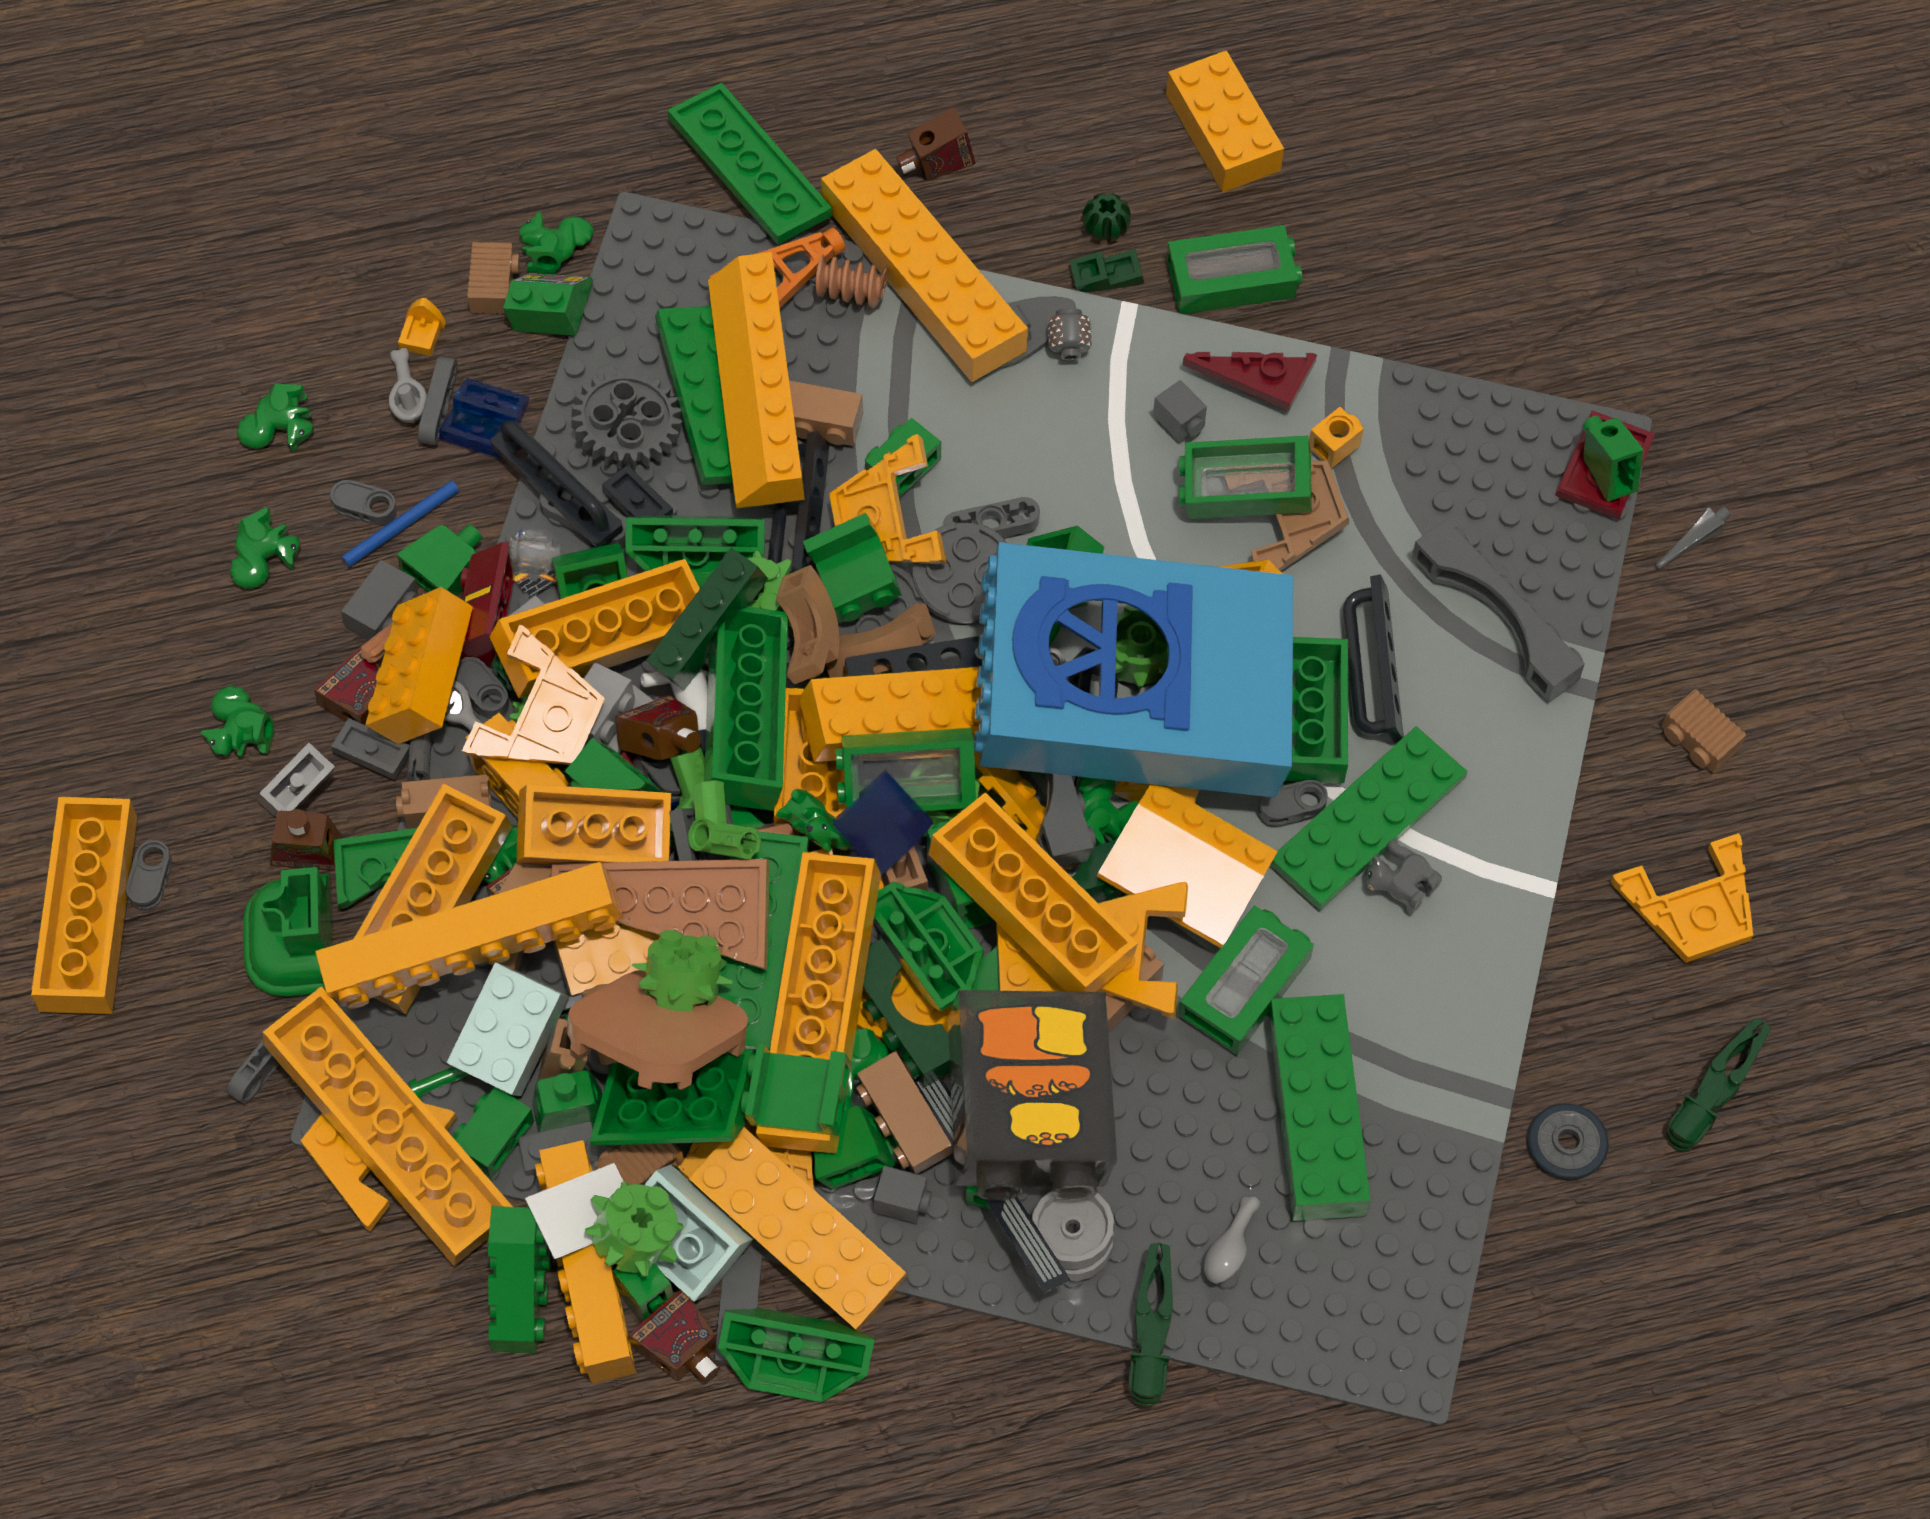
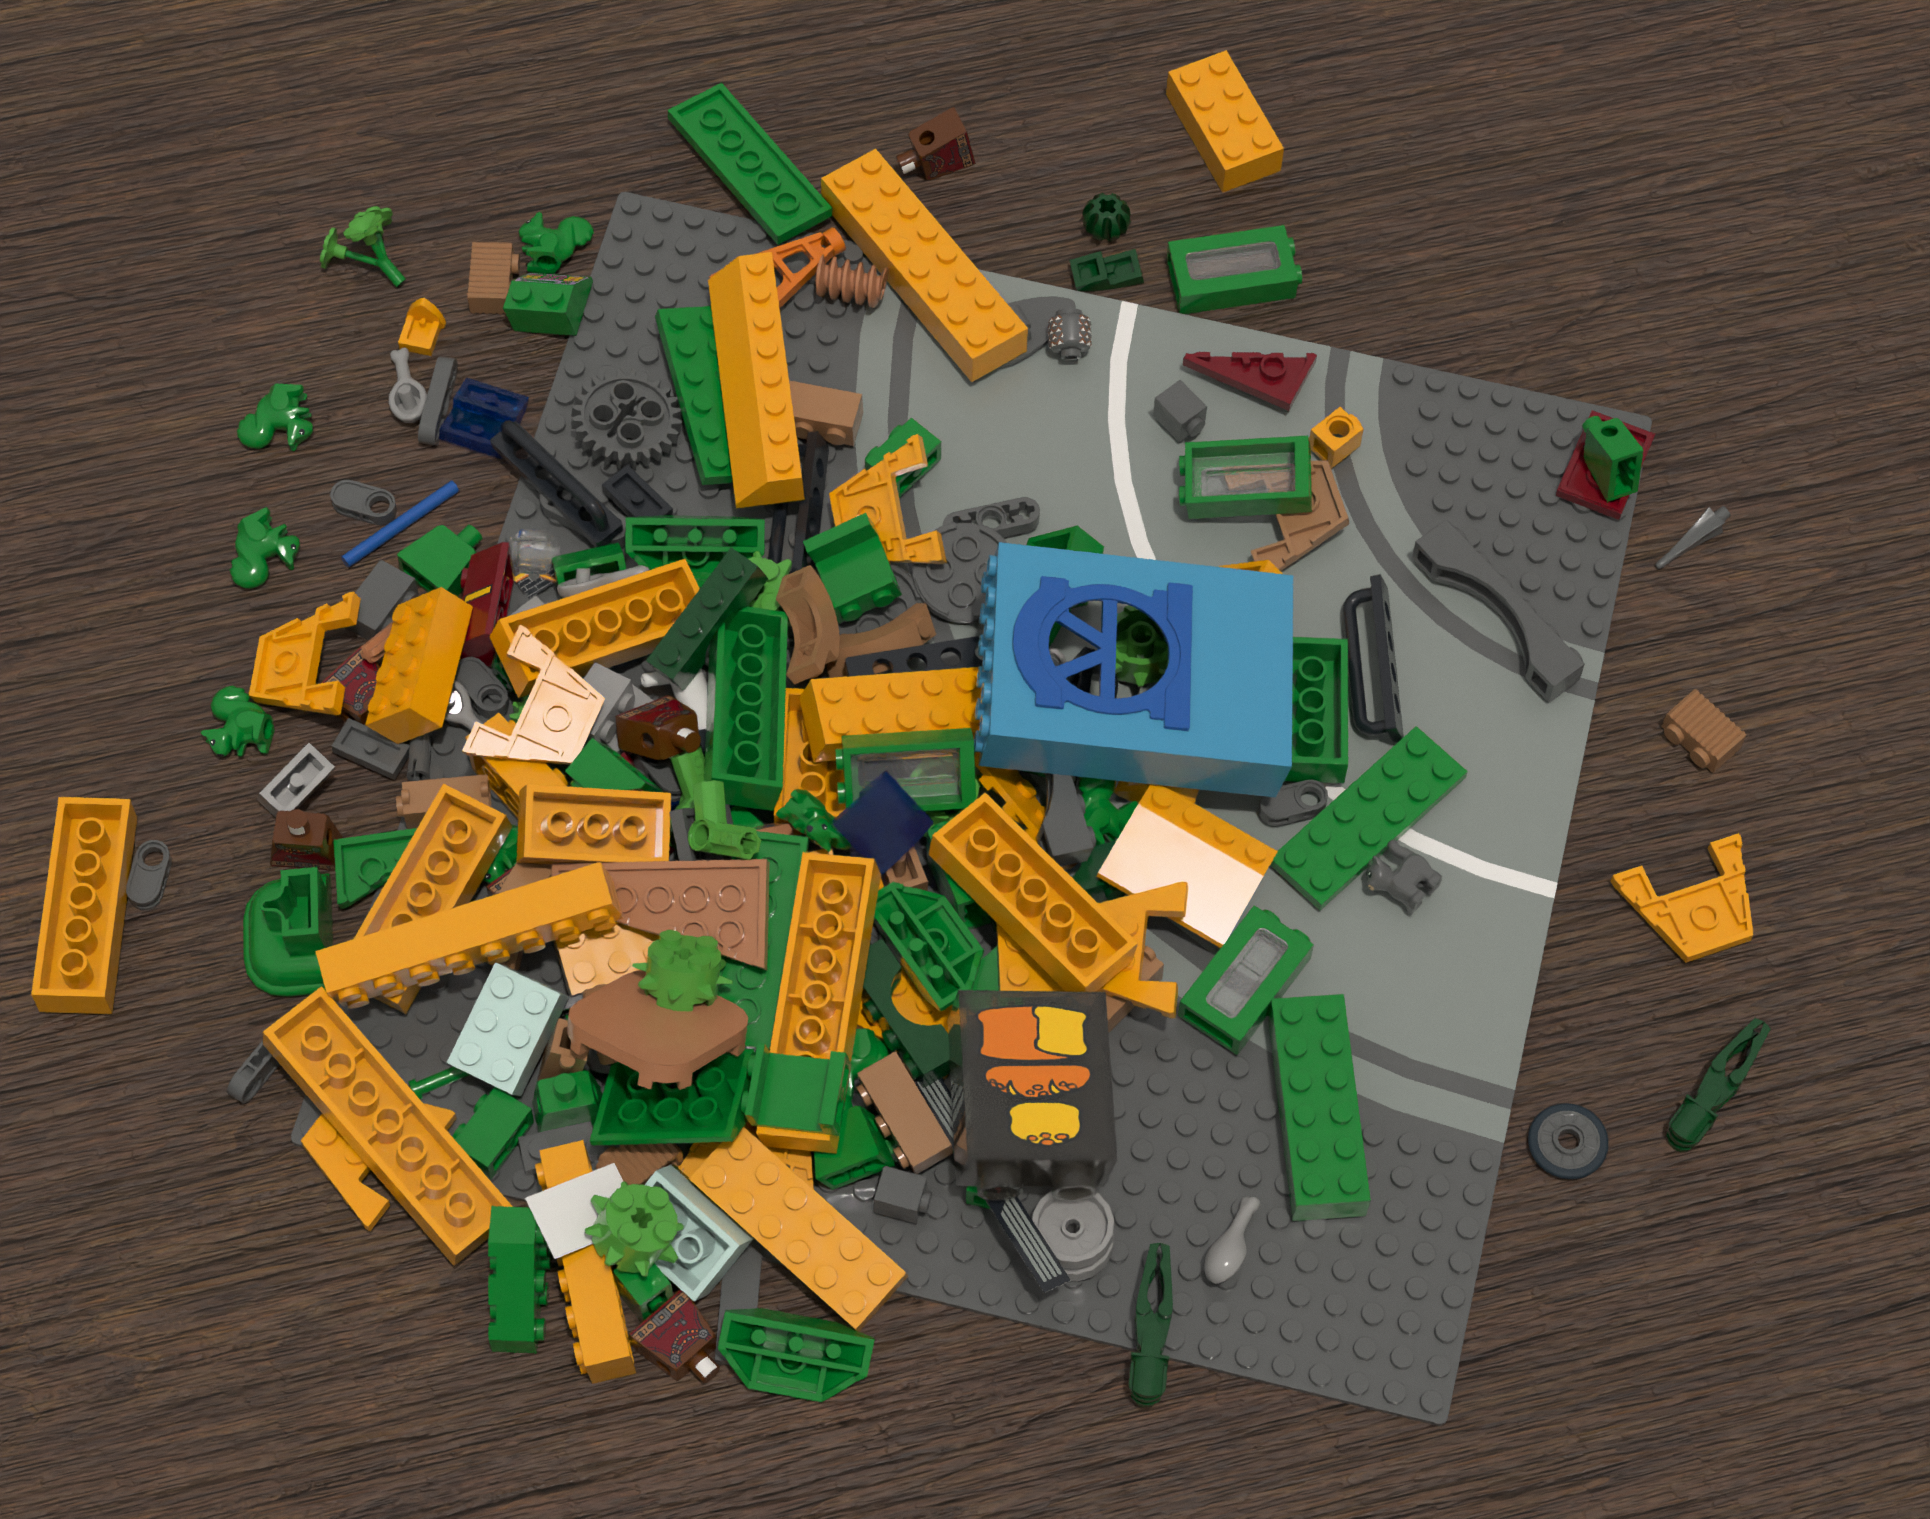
none -> light orange wing [249,591,361,715]
none -> bright green plant [320,206,406,287]
none -> light grey piece [557,565,649,598]

